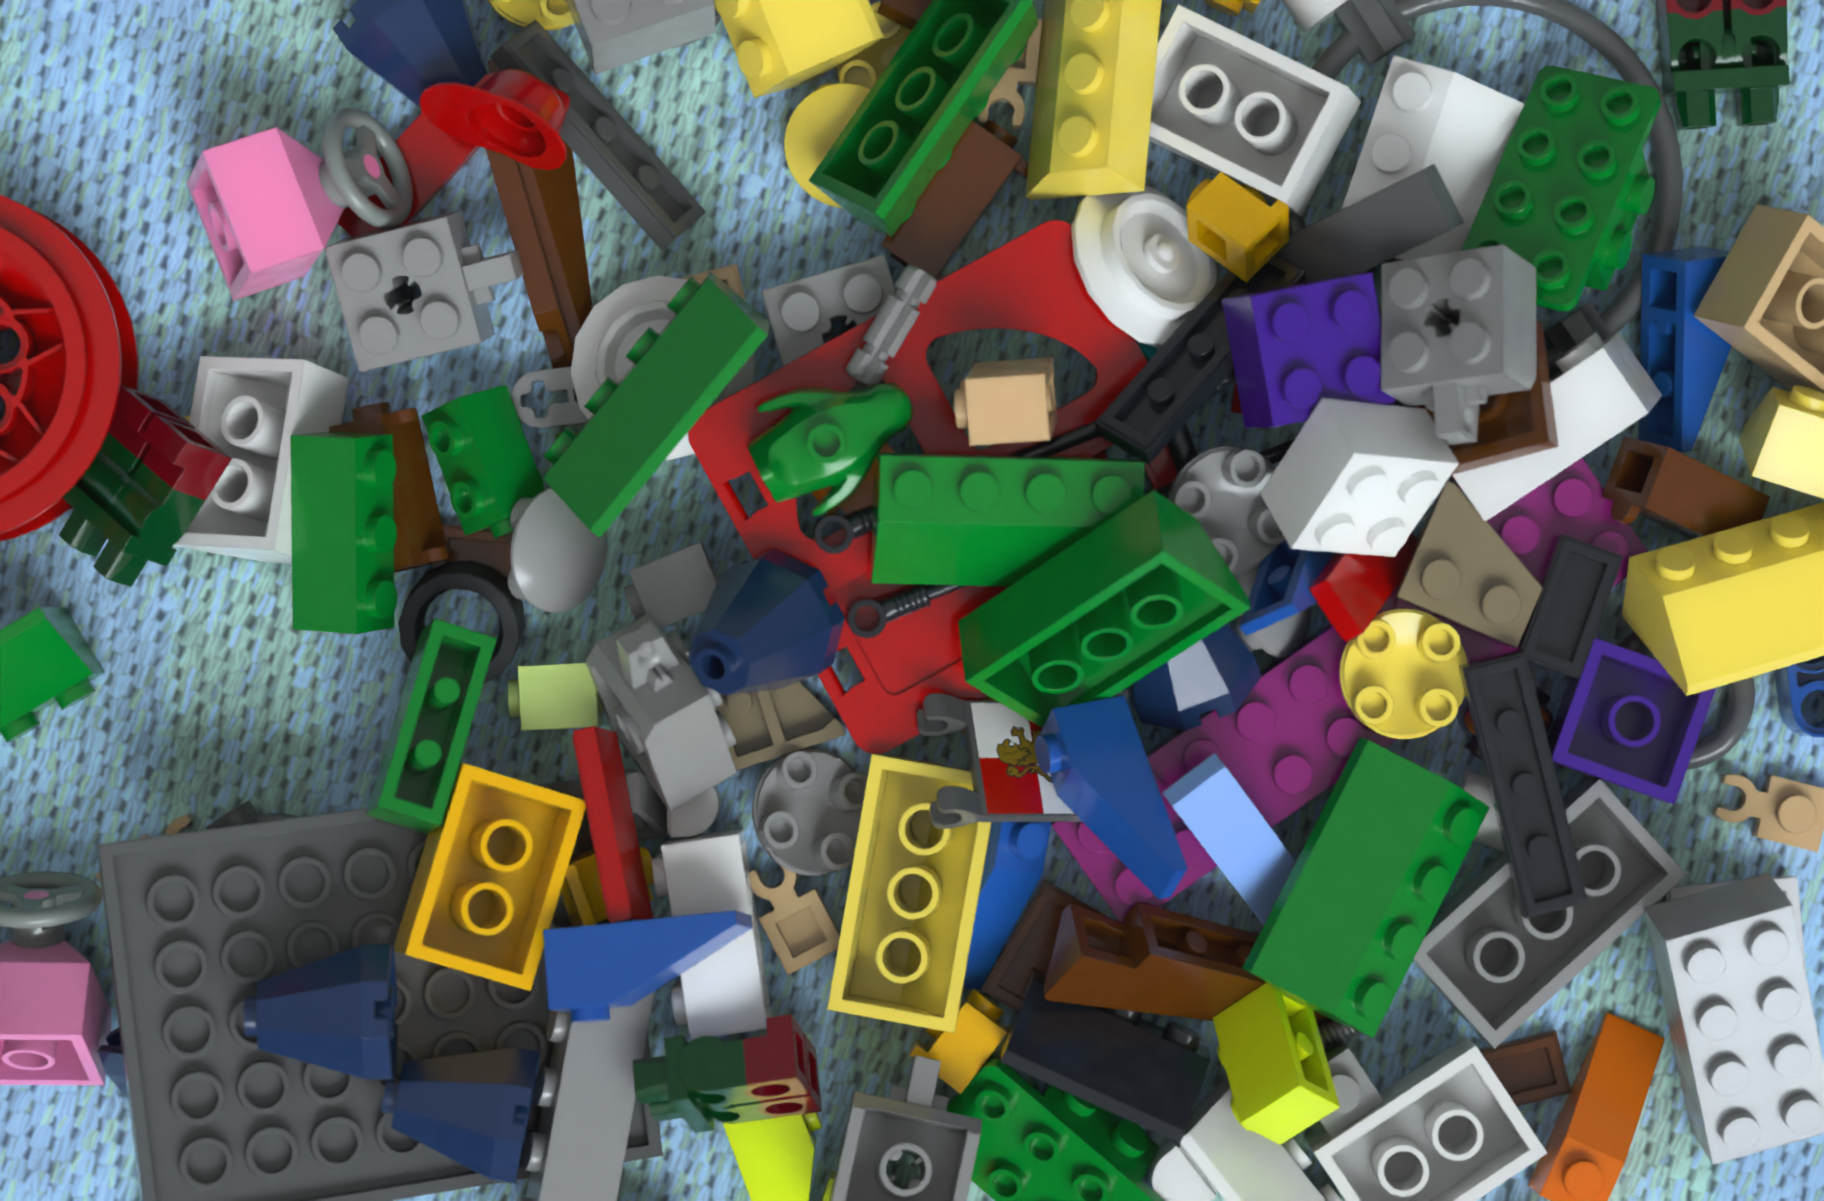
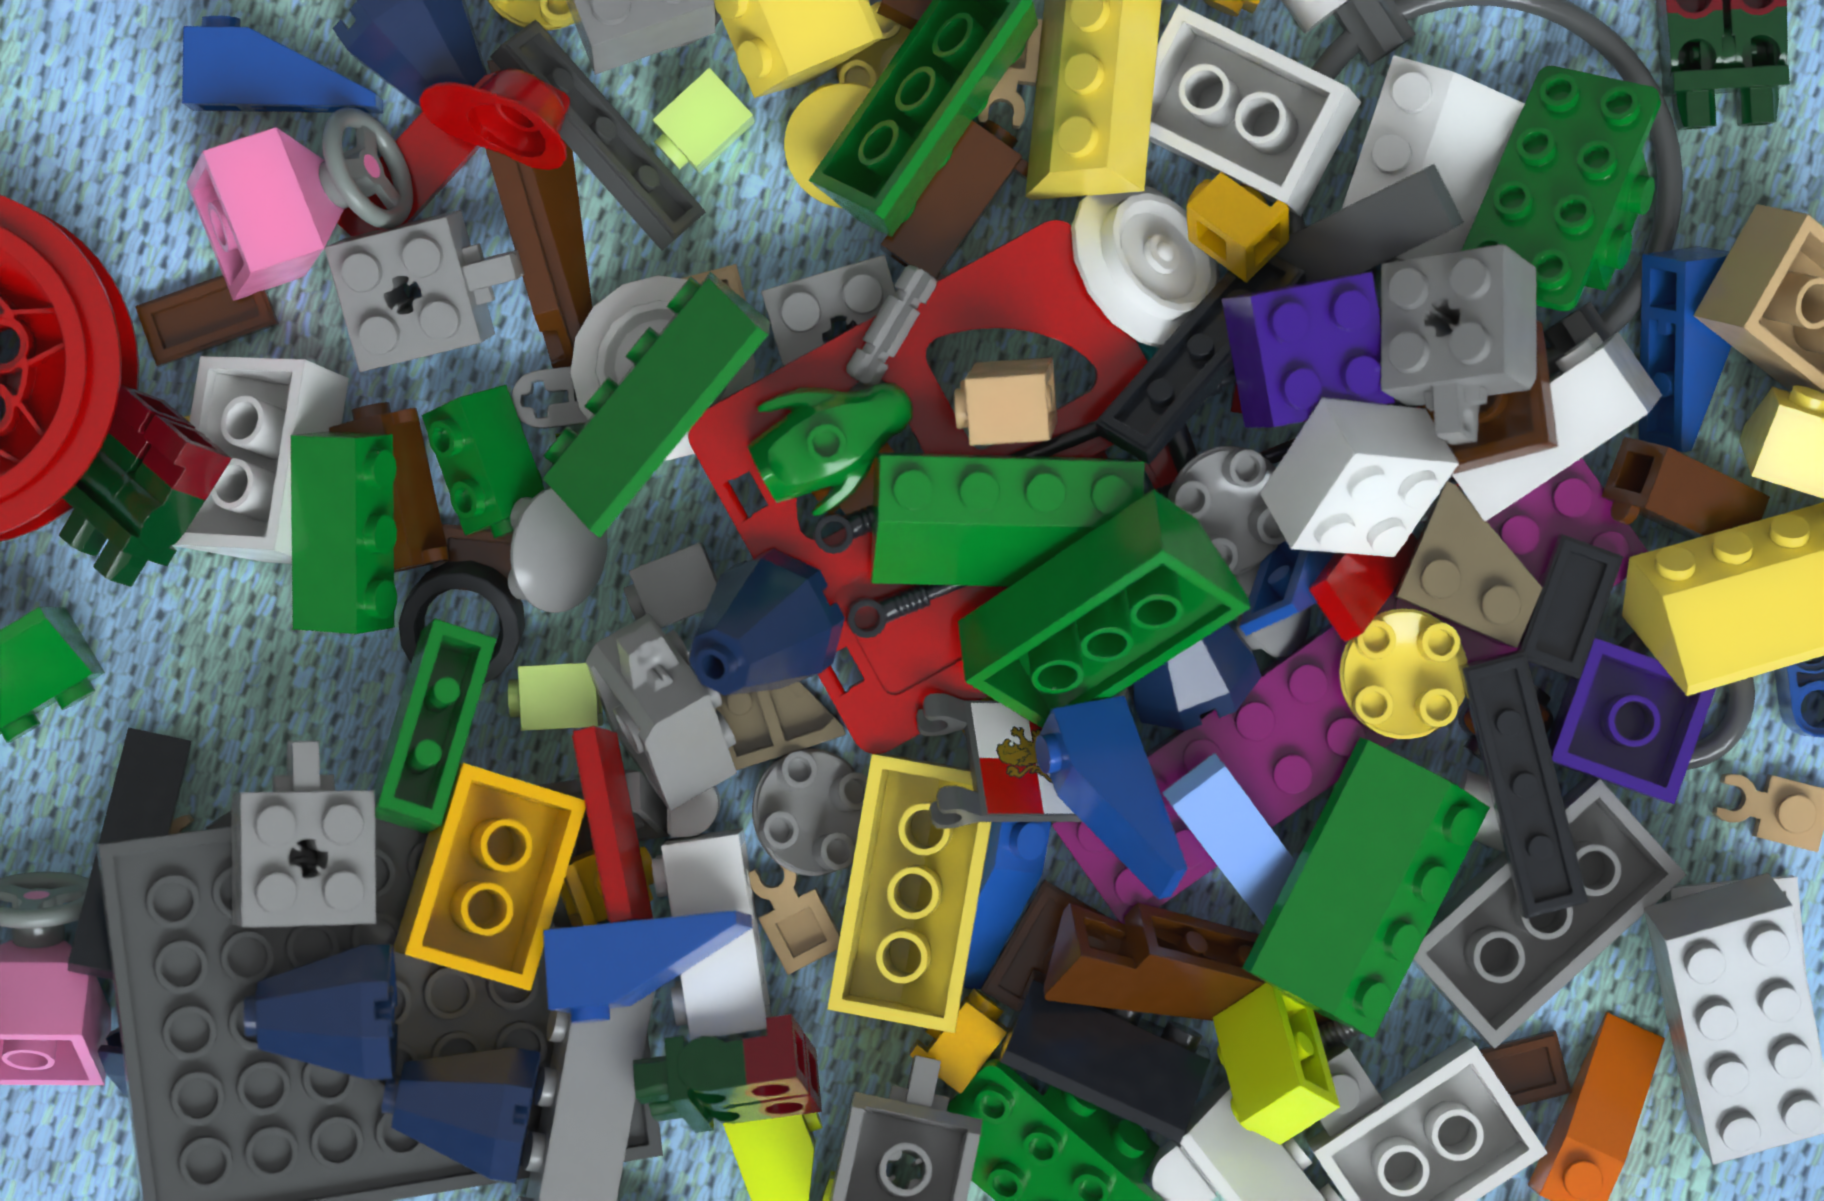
none -> black tile [68,728,191,980]
none -> reddish brown tile [135,275,279,367]
none -> blue slope [182,16,383,113]
none -> light grey hinge [231,740,376,927]
none -> yellowish green brick [653,67,755,173]

